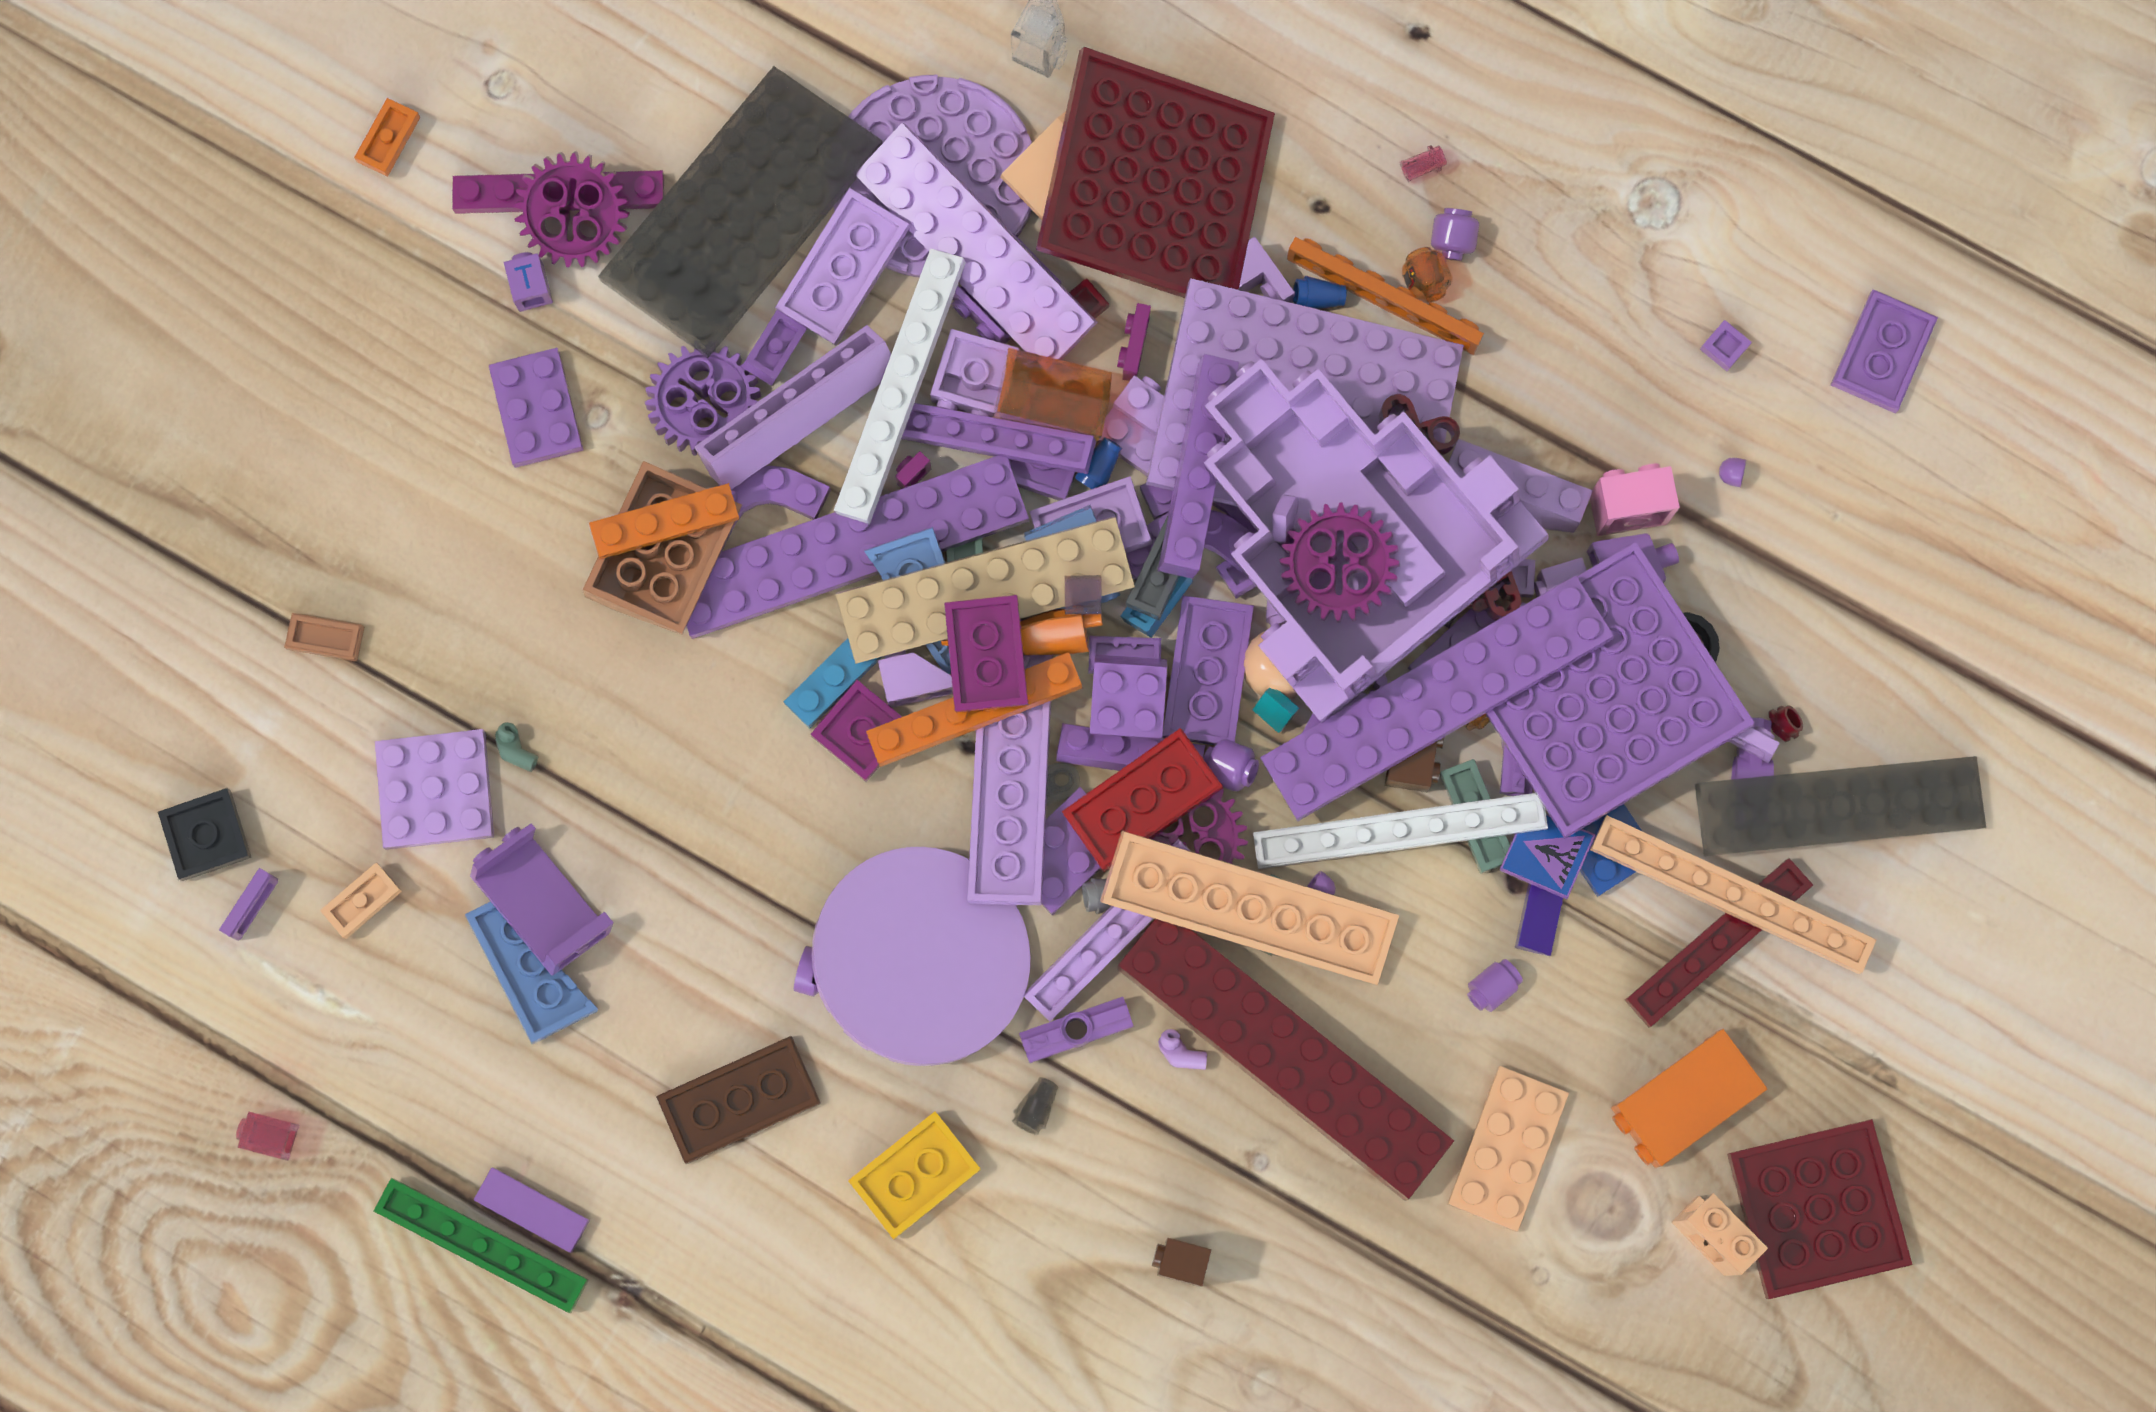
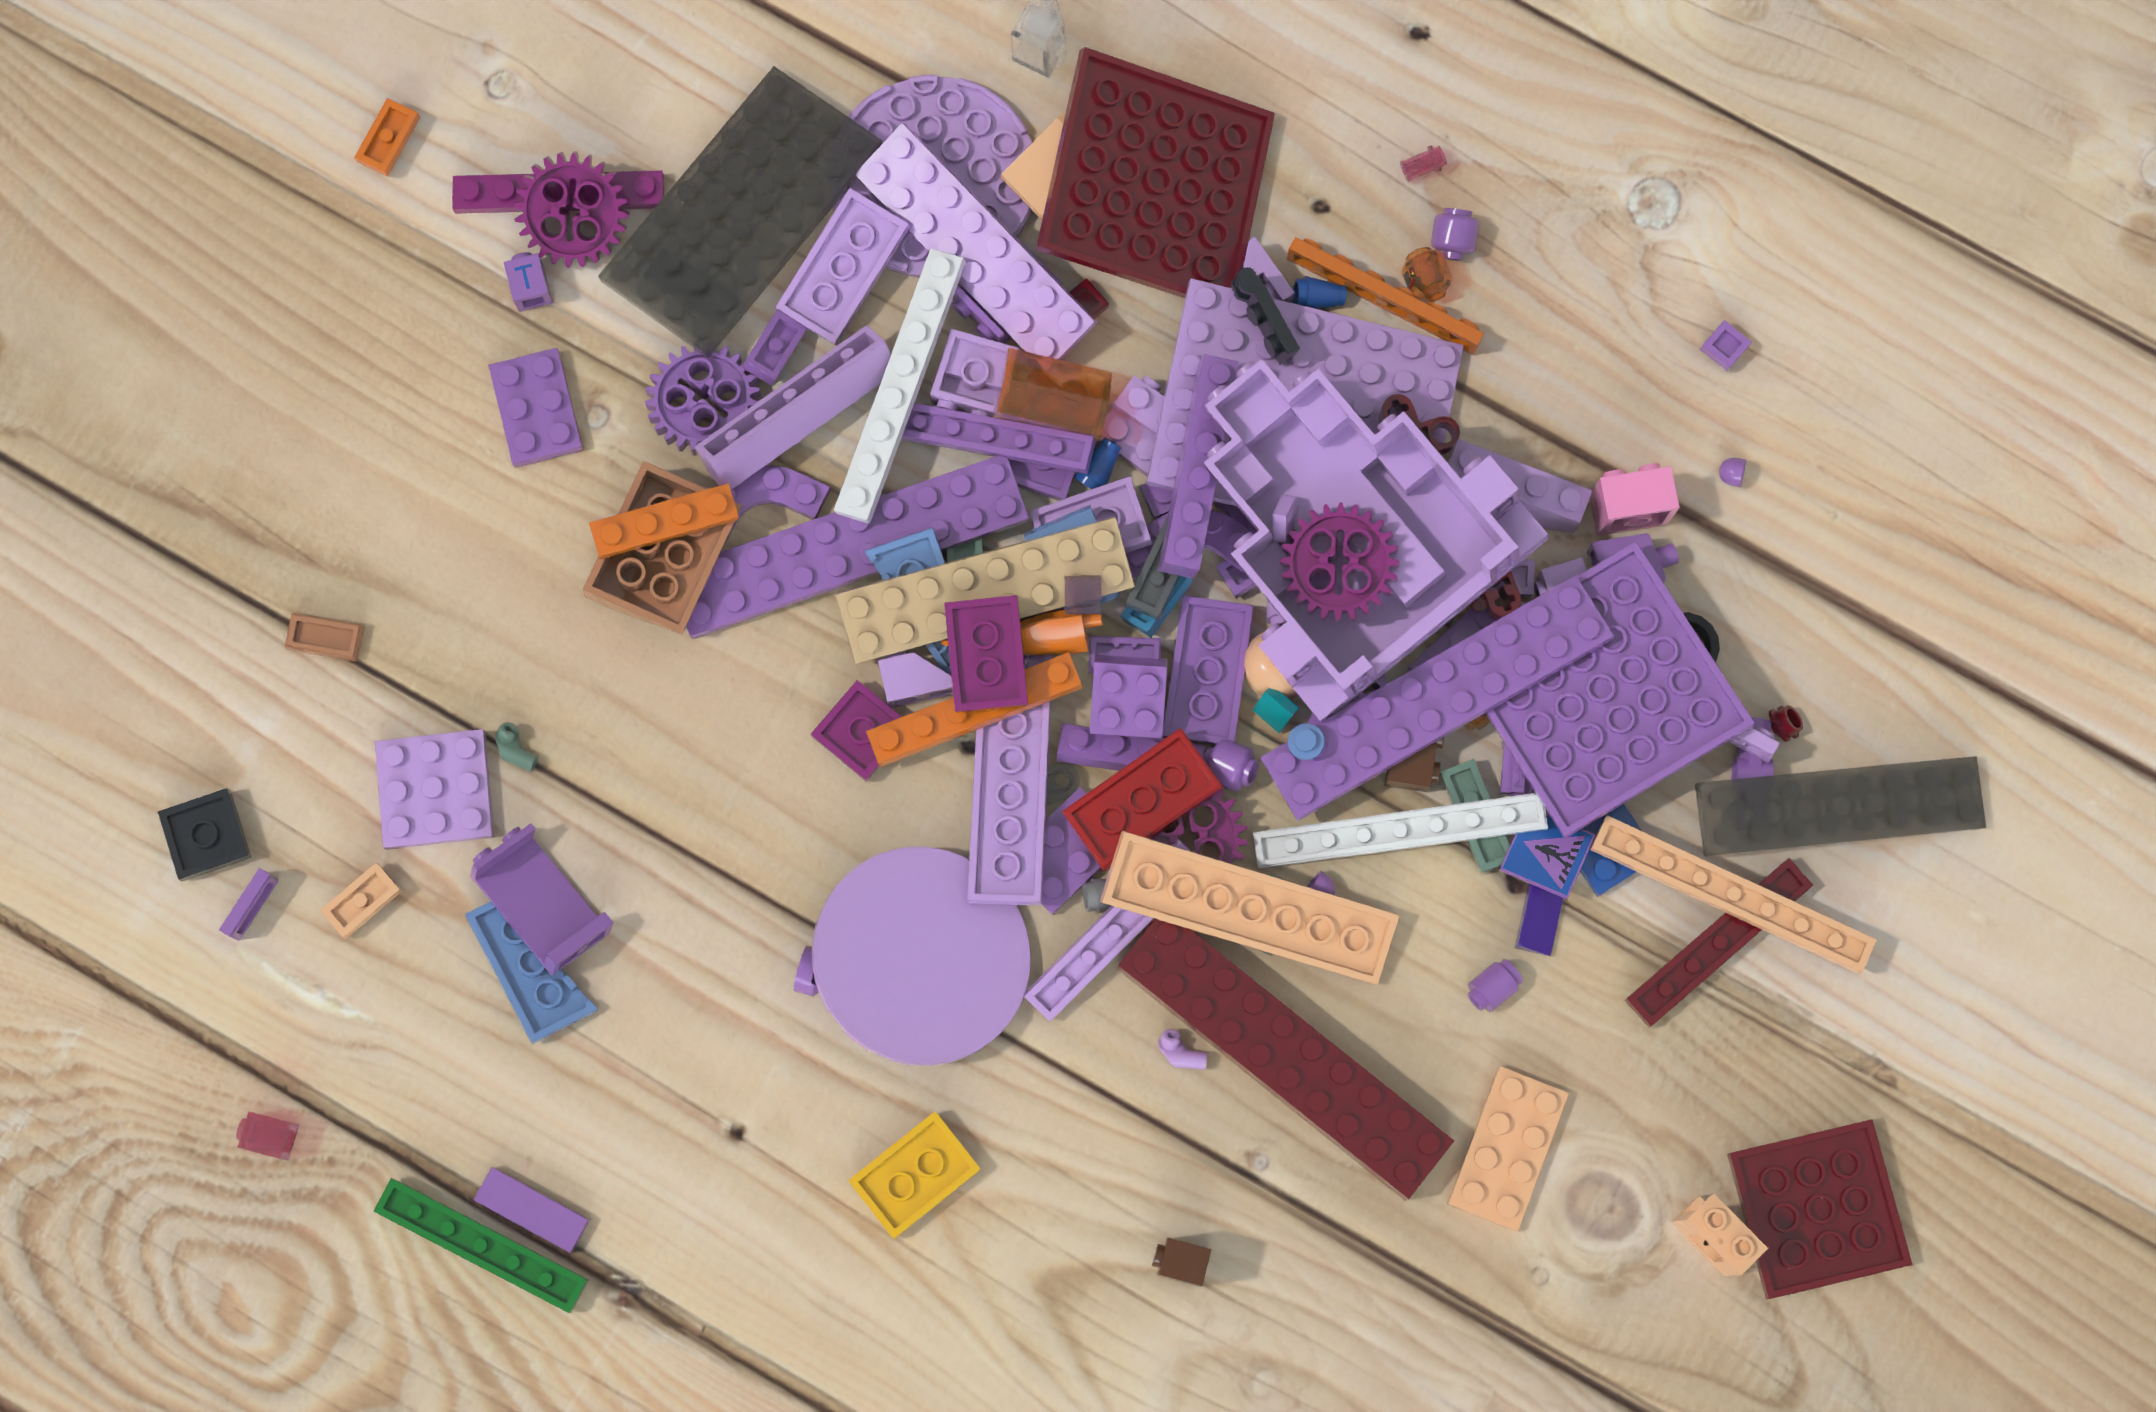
reddish brown tile [656,1036,821,1164] -> none
dark azure plate [783,638,883,729] -> none
magenta plate [895,451,932,489] -> none
clear smoke cone [1012,1077,1059,1135] -> none
medium lavender piece [1019,997,1134,1064] -> none
magenta plate [1117,303,1151,381] -> none
orange panel [1611,1029,1767,1168] -> none
medium lavender tile [1830,289,1938,414] -> none
none -> black hinge [1230,267,1300,365]
none -> medium blue plate [1288,723,1325,760]

